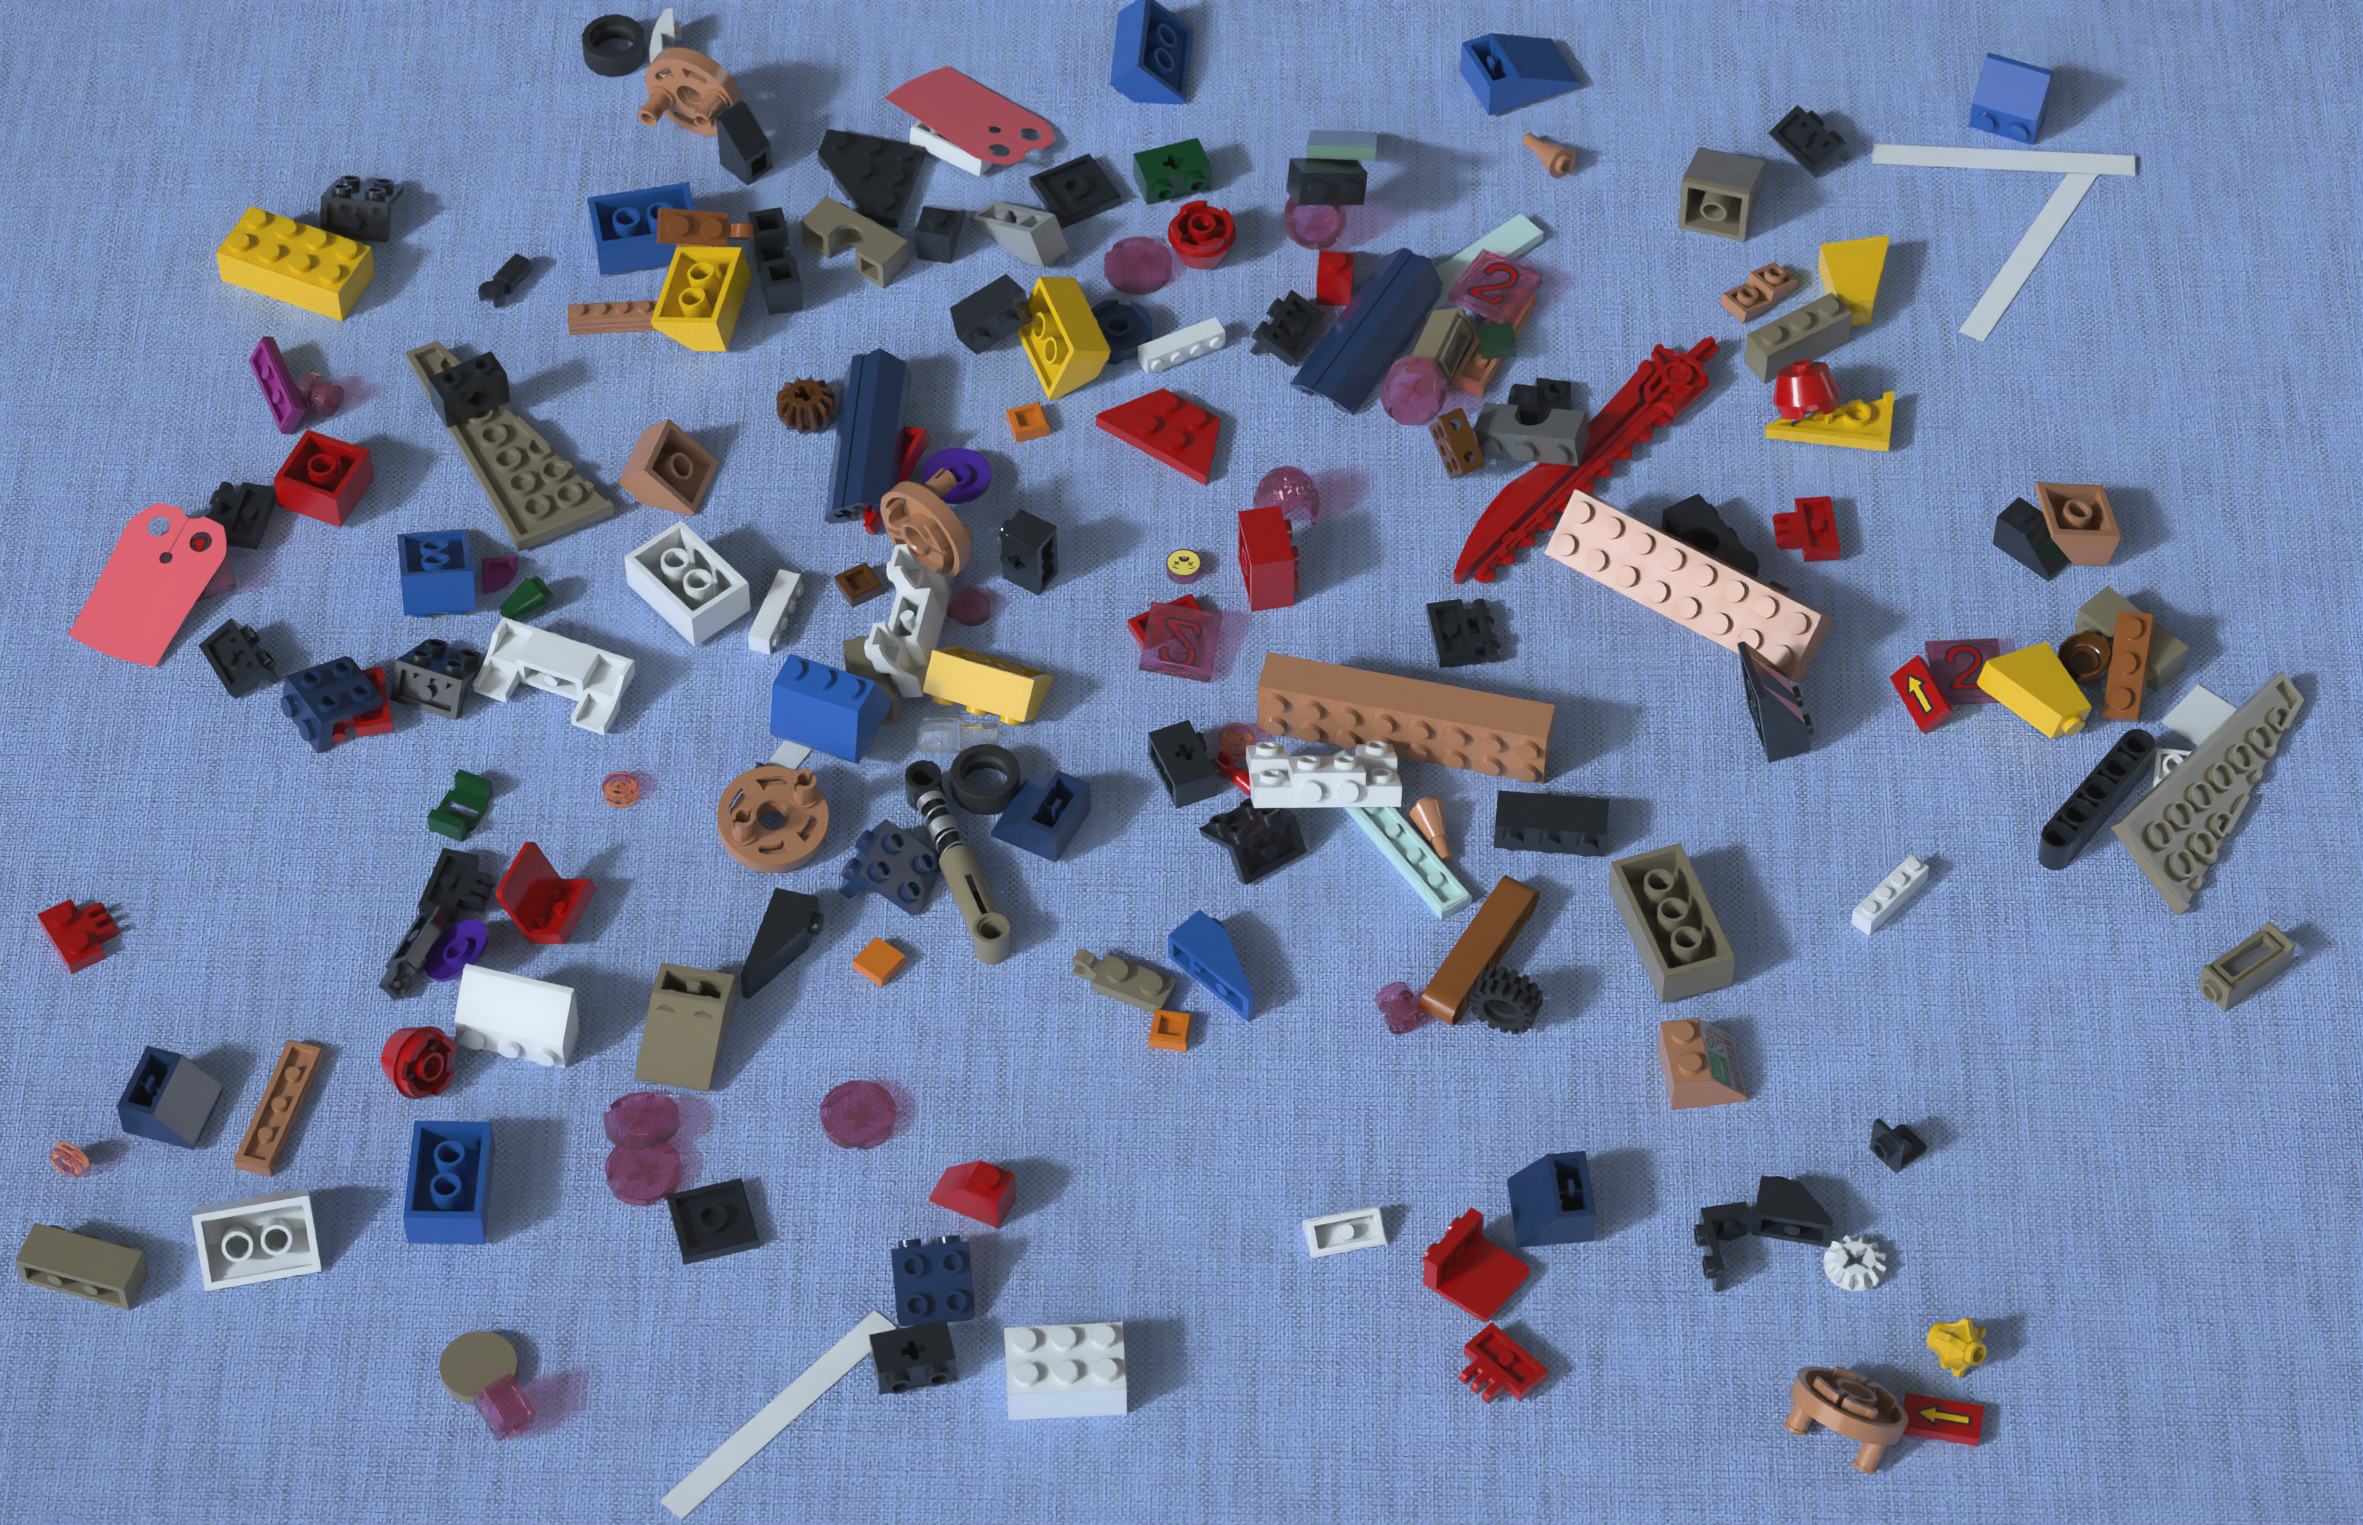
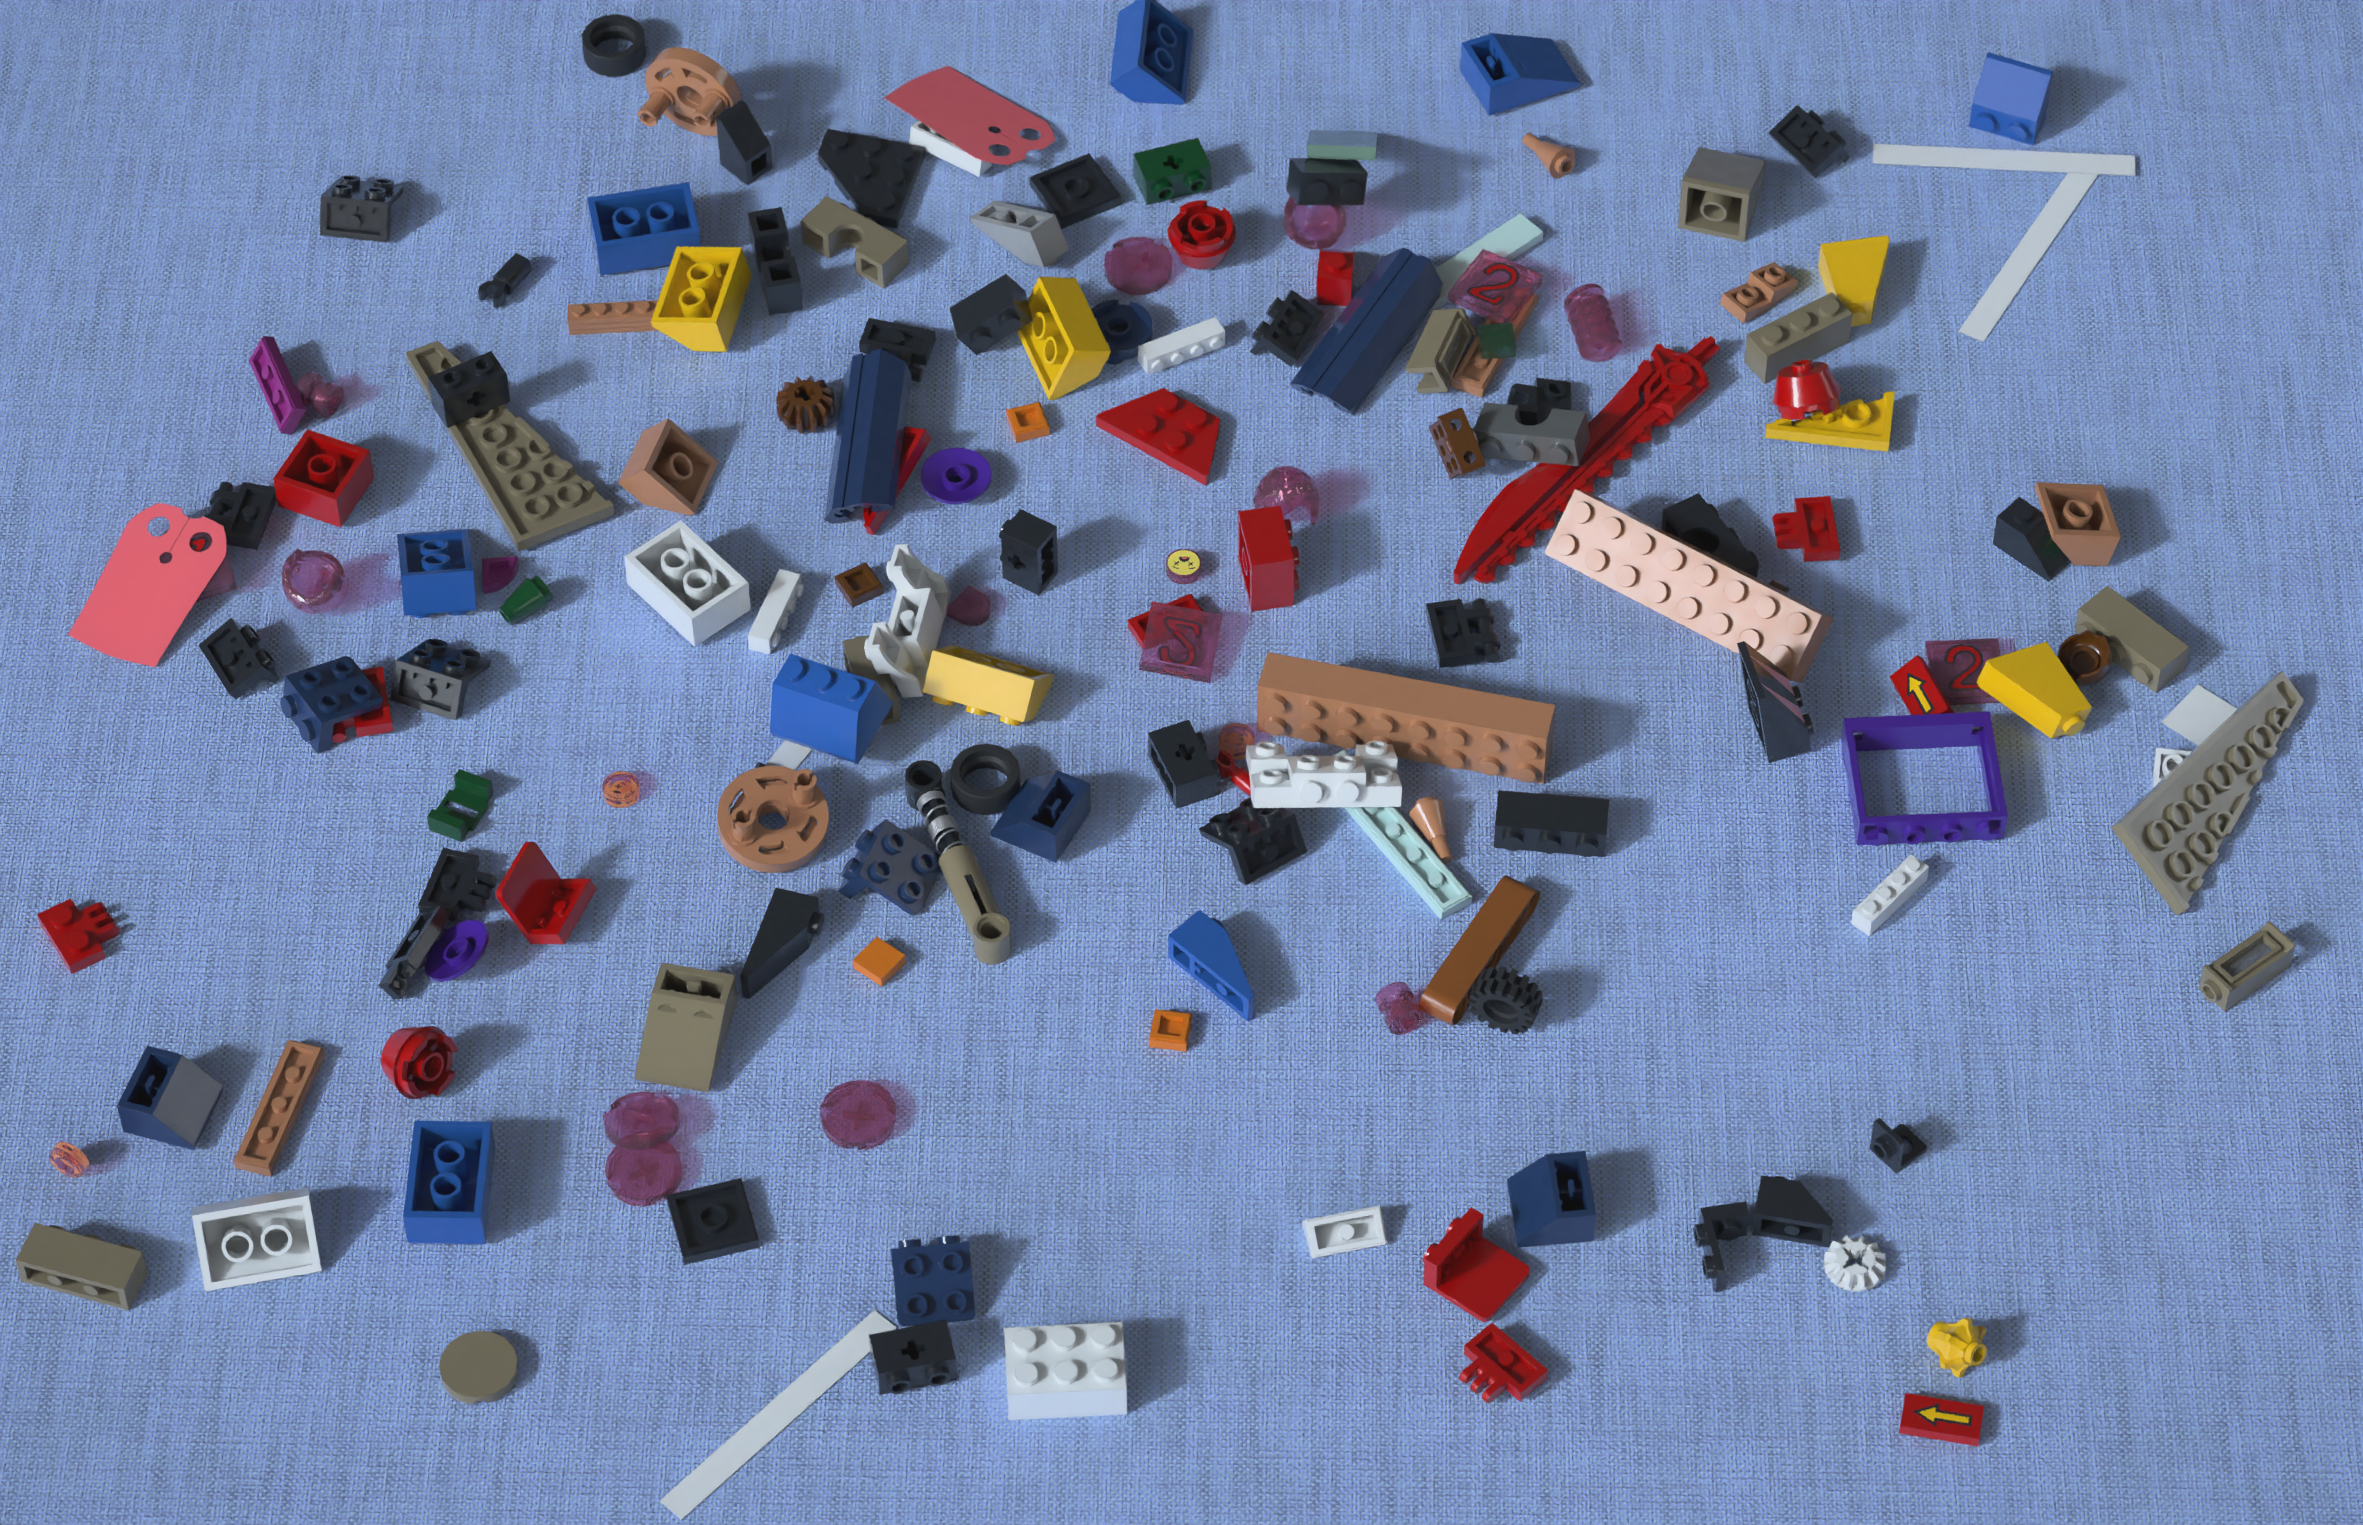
yellow brick [216,206,375,321] -> none
white slope [454,964,580,1068] -> none
clear pink brick [472,1373,536,1441] -> none
white bracket [473,617,636,735] -> none
white slope [650,8,682,77] -> none
dark orange plate [656,208,753,247] -> none
nougat piece [880,468,973,579] -> none
black slope [916,205,966,264] -> none
clear arm [917,717,999,754] -> none
red slope [929,1160,1016,1229] -> none
dark tan plate [1072,949,1176,1014] -> none
clear pink tile [1381,356,1446,426] -> none
dark tan brick [1609,843,1735,1004] -> none
nougat slope [1658,1018,1747,1110] -> none
nougat piece [1784,1366,1909,1475] -> none
black beam [2038,729,2155,870] -> none
dark orange plate [2102,611,2157,723] -> none
none -> clear pink piece [281,549,349,614]
none -> black plate [859,318,936,382]
none -> clear pink piece [1564,284,1622,362]
none -> dark purple window [1841,711,2008,846]

